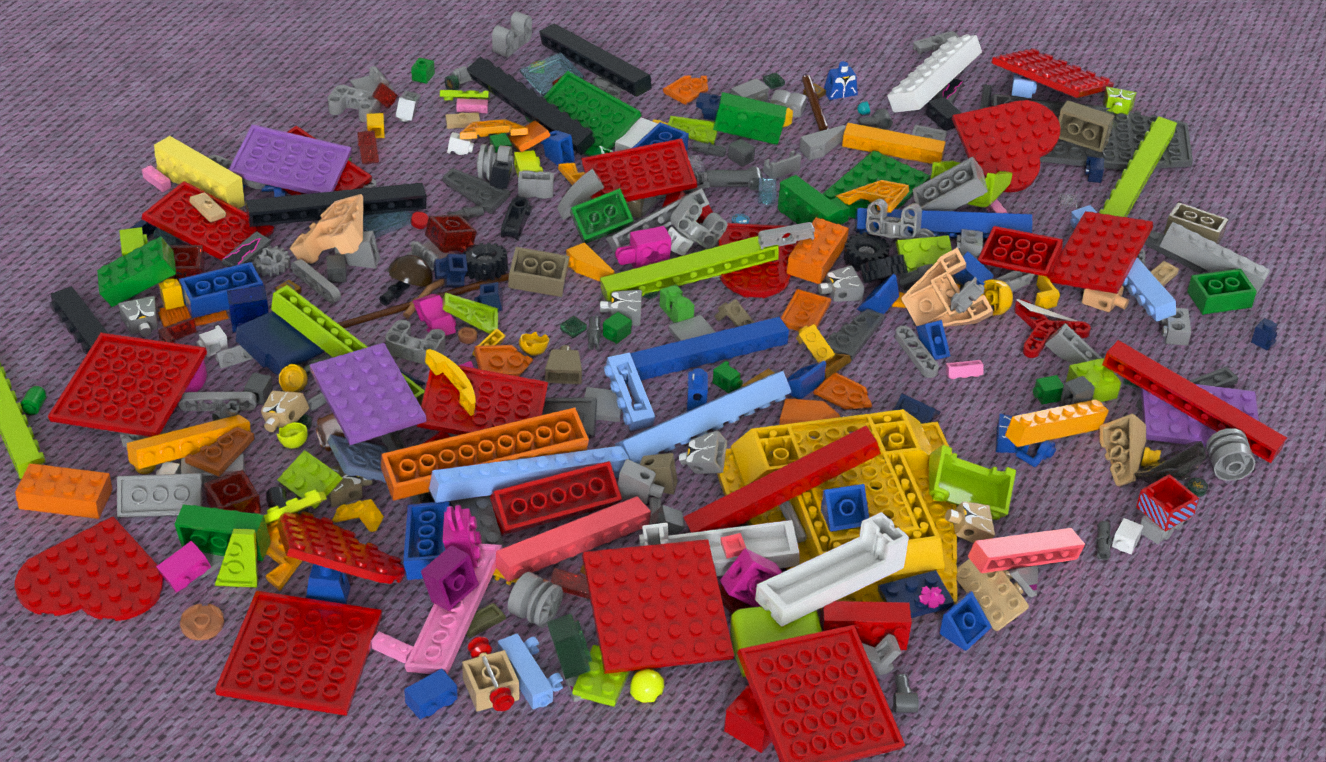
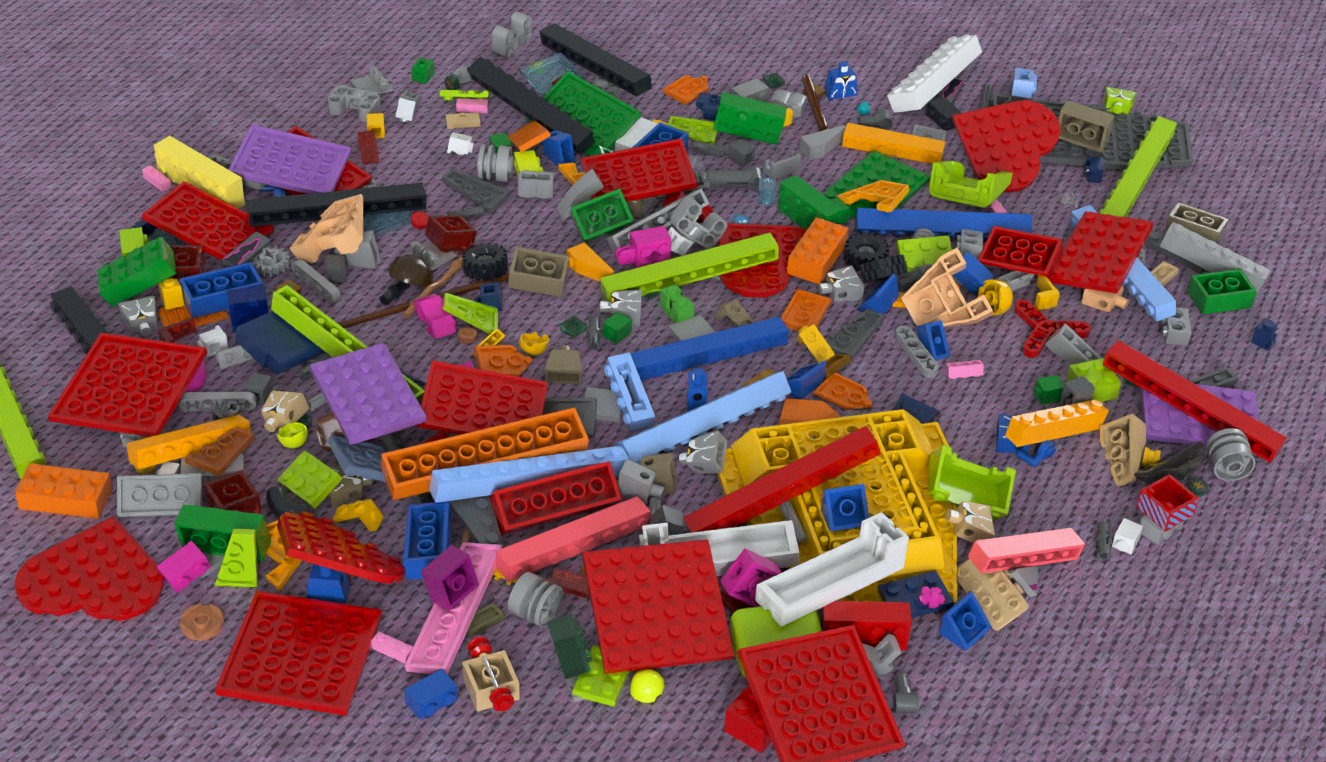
green brick [20,386,46,415] -> none
tan plate [189,192,226,222] -> none
neon yellow plate [264,490,327,525] -> none
yellow hair [279,364,308,393] -> none
clear red bracket [372,82,398,109] -> none
light grey beam [385,320,446,365] -> none
yellow slope [425,349,476,416] -> none
dark blue brick [433,254,468,288] -> none
dark pink brick [443,505,482,568] -> none
light orange wing [460,119,528,140] -> none
black brick [490,160,512,189] -> none
light blue brick [498,633,563,709] -> none
black piece [501,197,532,240] -> none
green brick [712,361,743,393] -> none
coral plate [720,533,747,559] -> none
light grey piece [758,222,815,249] -> none
light grey beam [866,199,922,239] -> none
light grey brick [912,157,988,211] -> none
light grey piece [913,31,959,54] -> none
light grey hinge [951,277,985,313] -> none
red plate [991,48,1114,98] -> none
white sticker [1016,299,1077,321] -> none

